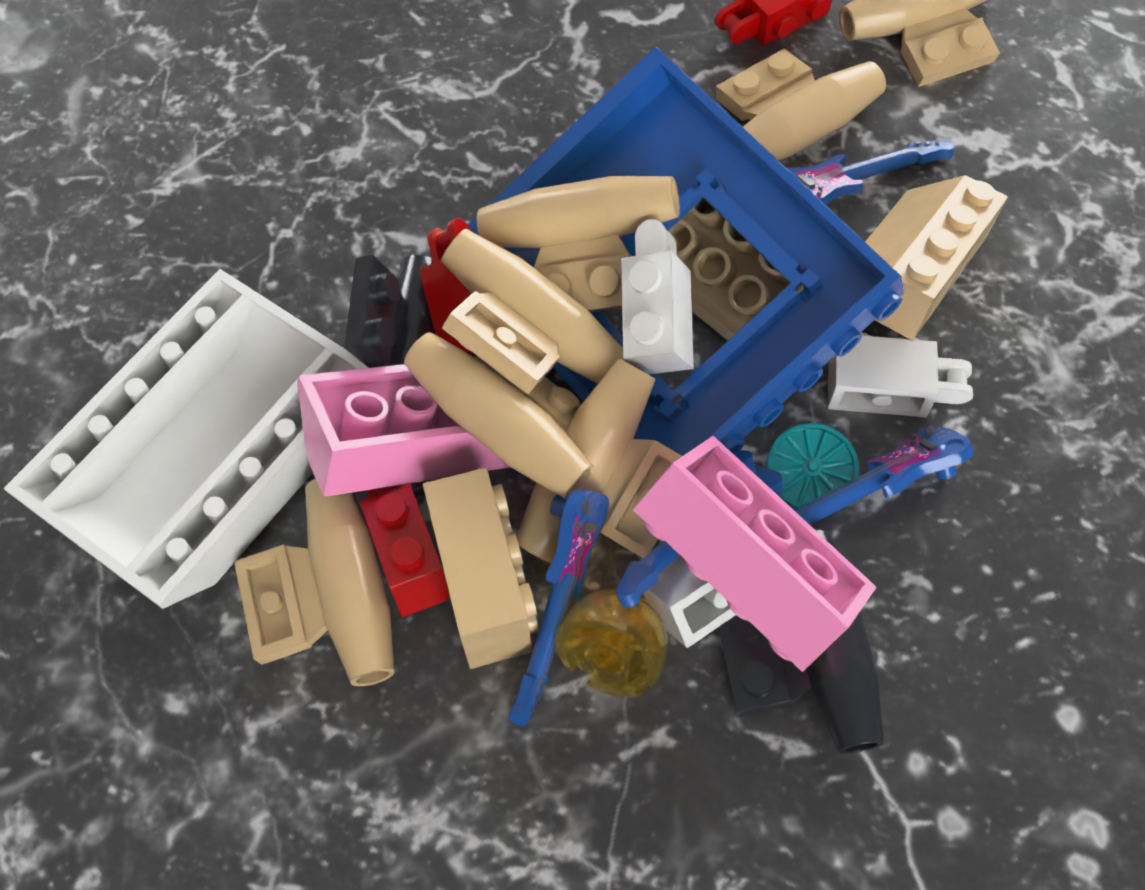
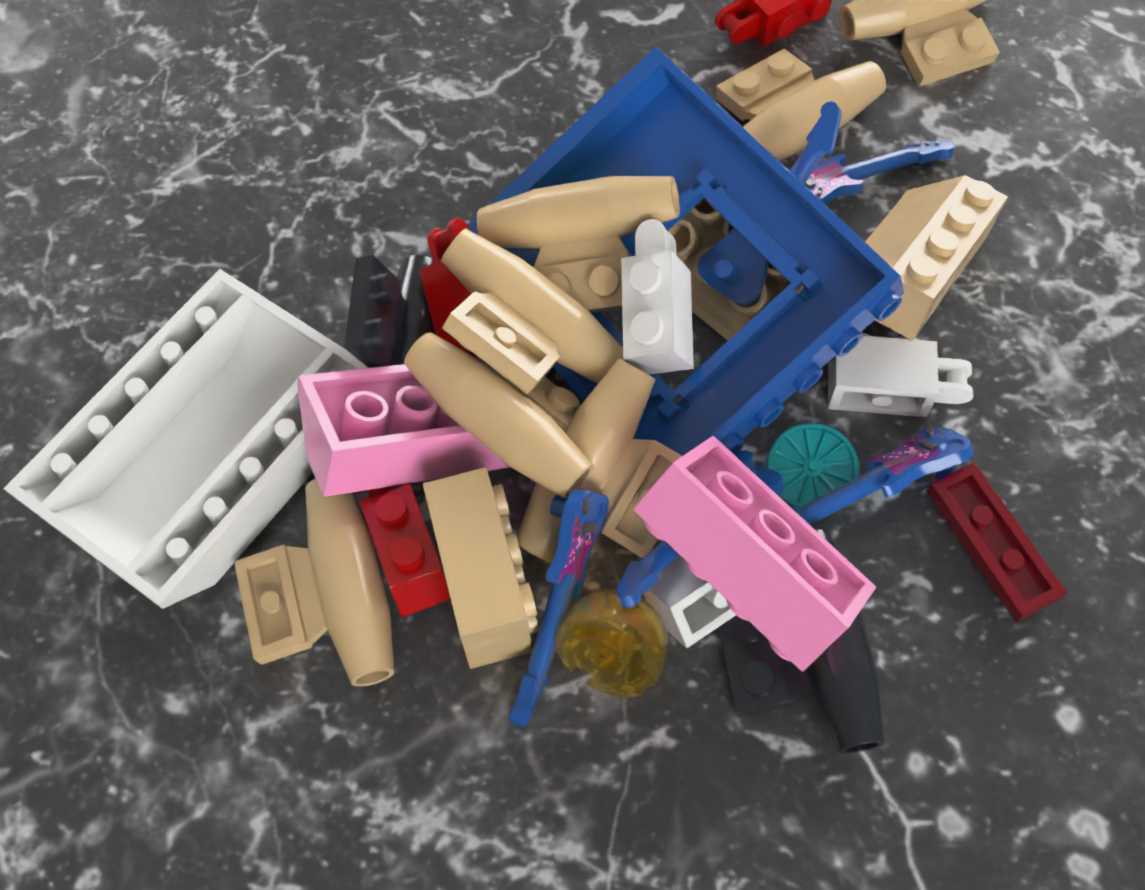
none -> blue piece [698,101,841,305]
none -> dark red plate [926,462,1067,623]

